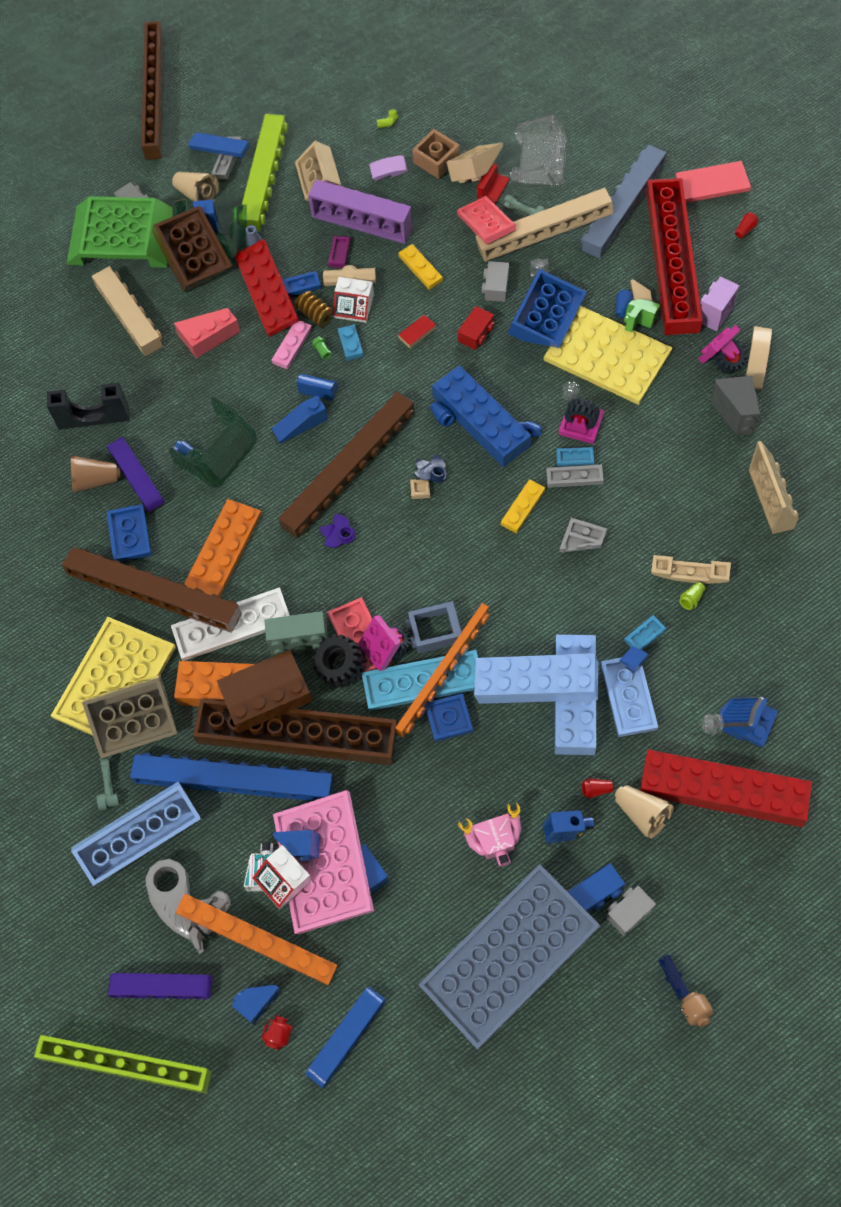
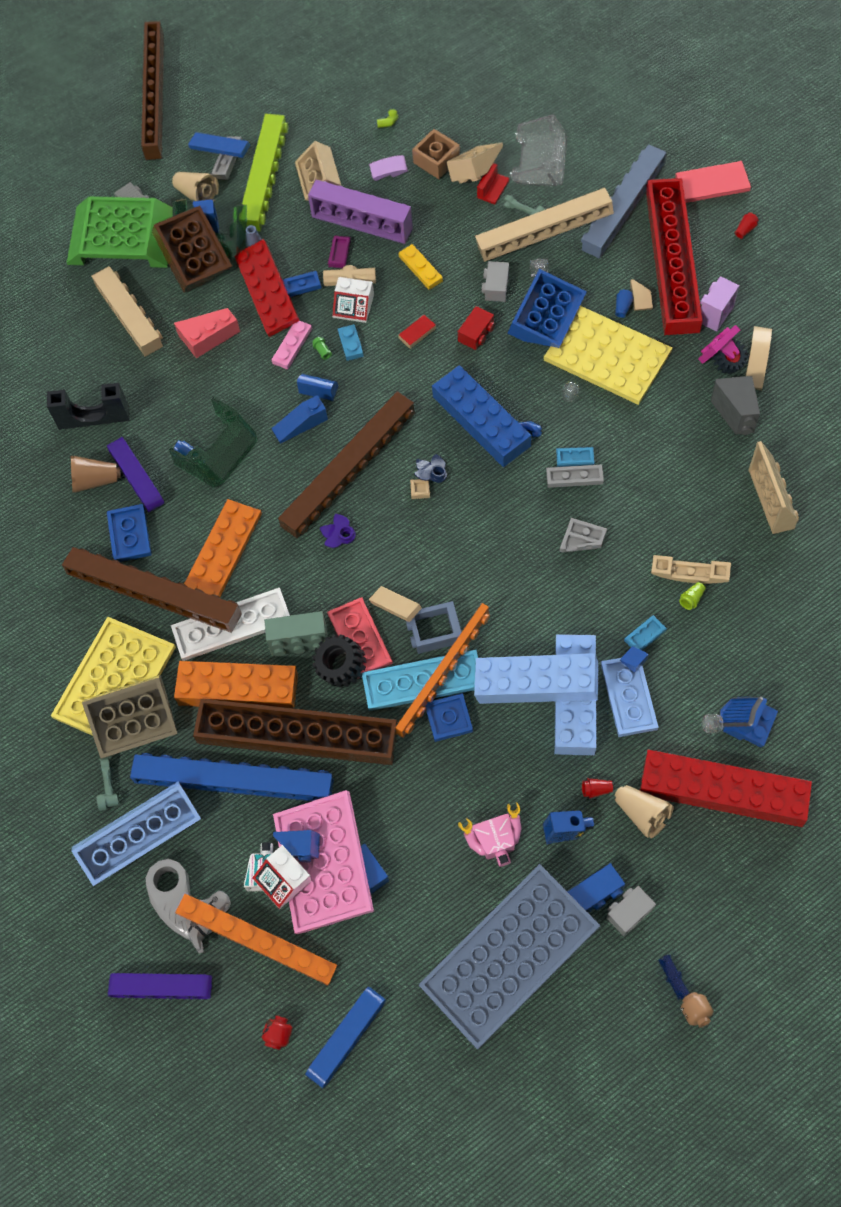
lime brick [34,1035,212,1094] -> none
reddish brown slope [217,650,312,733] -> none
blue slope [232,985,281,1025] -> none
pearl gold piece [294,291,332,328] -> none
dark pink plate [358,615,411,671] -> none
blue cone [430,401,455,427] -> none
coral tile [457,196,517,245] -> none
yellow plate [501,479,545,533] -> none
plate [558,398,604,444] -> none
bright green brick [624,299,660,332] -> none
none -> tan tile [369,586,422,622]

